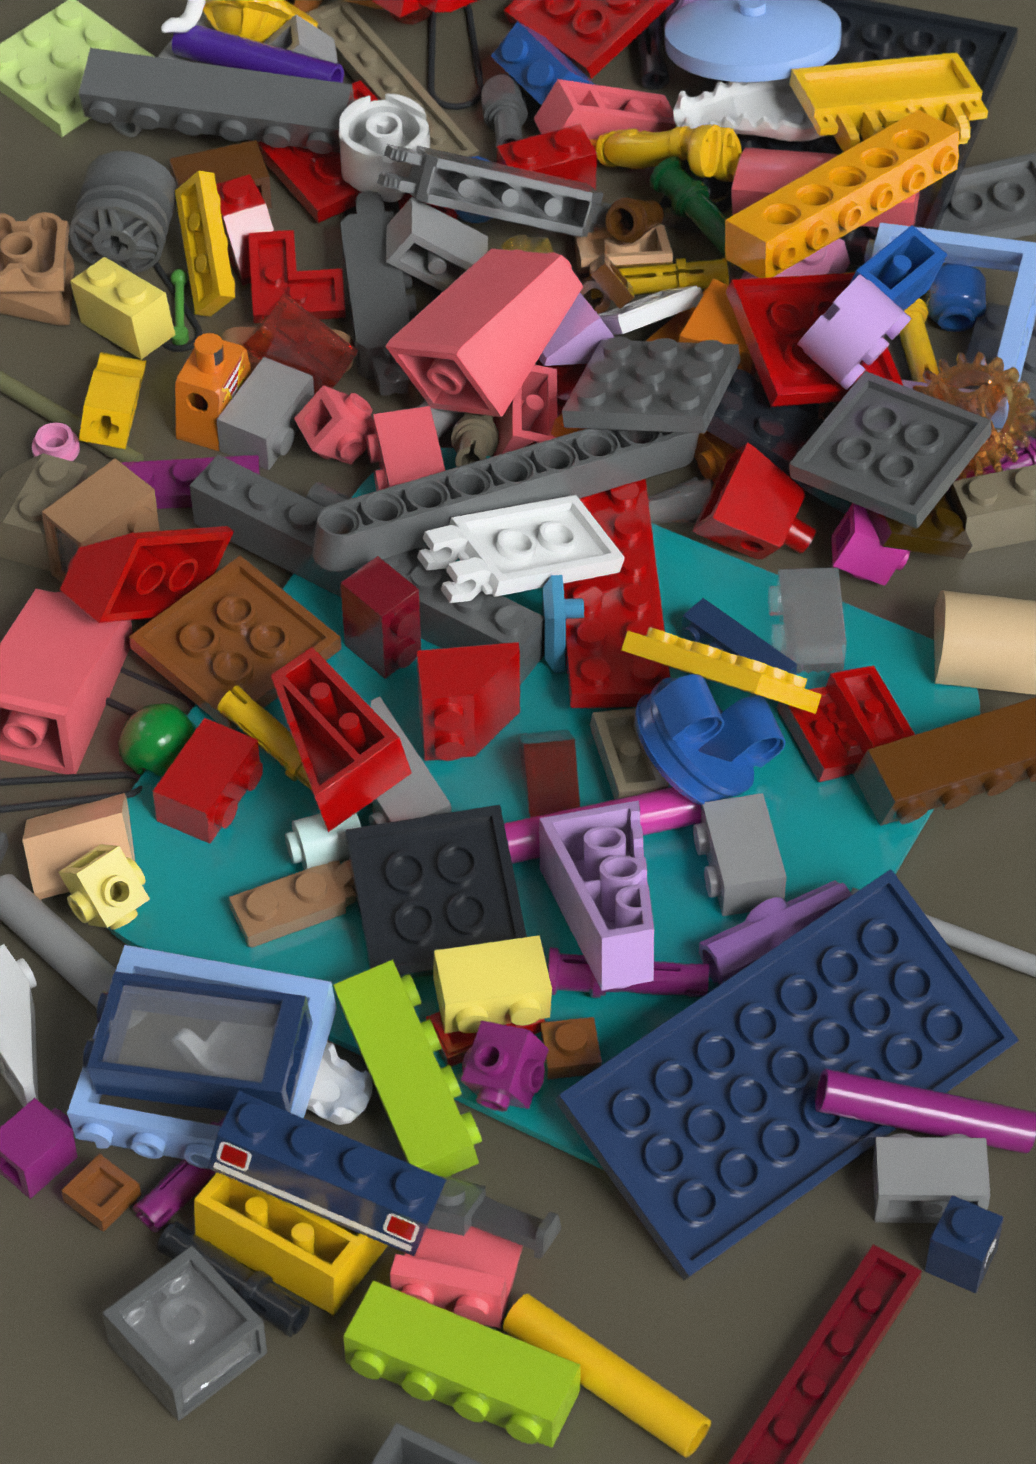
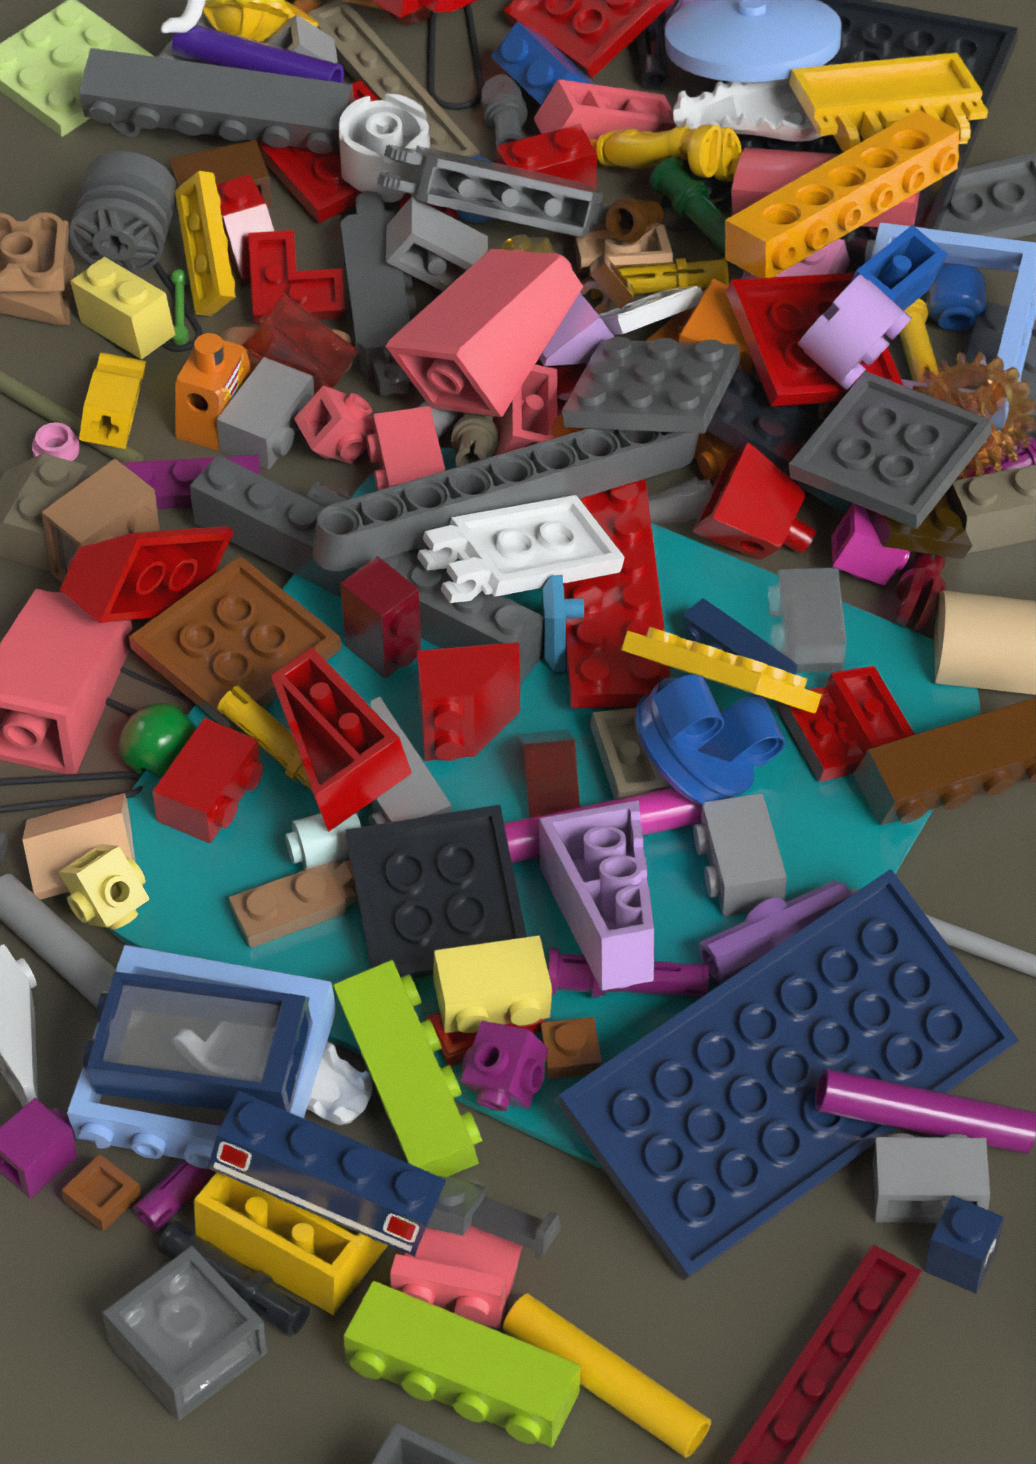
none -> dark red arm [895,552,947,632]

